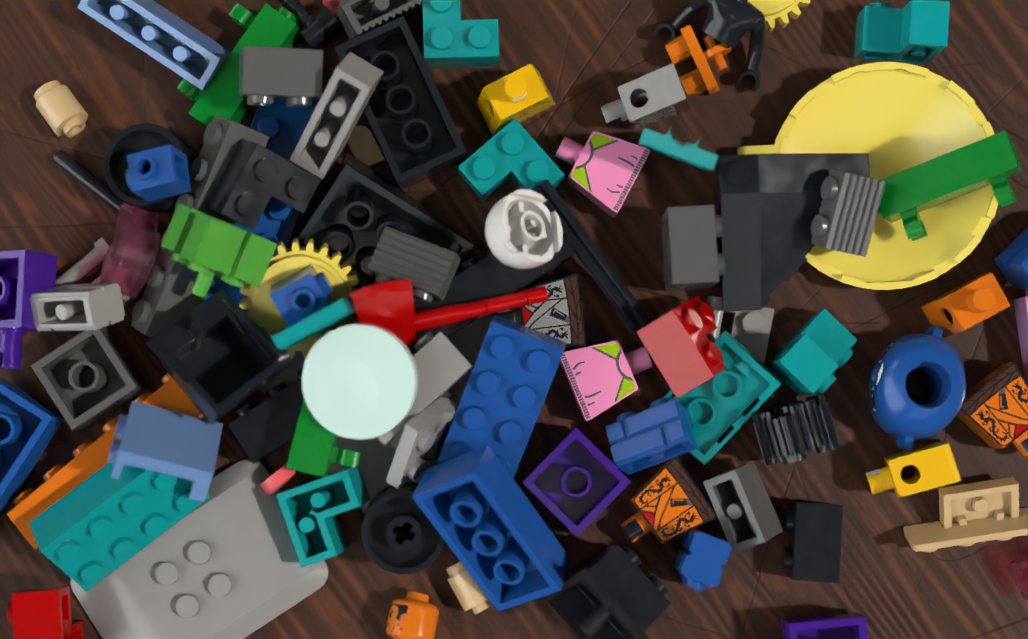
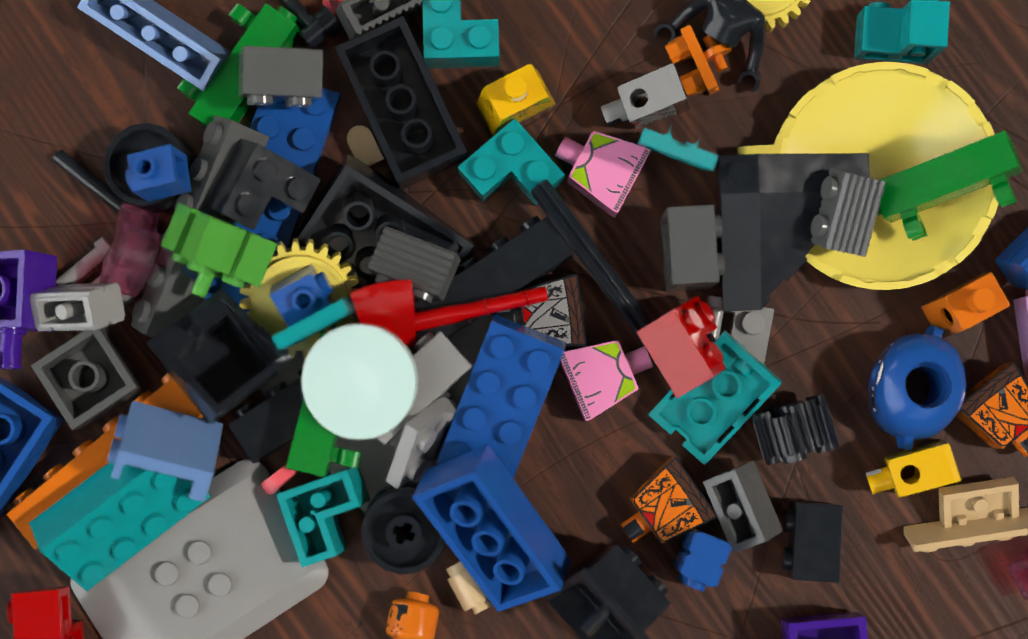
tan brick [34,80,88,137] -> none
light grey brick [290,52,384,180] -> none
white cylinder [484,189,563,269] -> none
dark purple brick [522,427,631,537] -> none
blue brick [605,398,698,475] -> none
teal brick [767,308,858,396] -> none

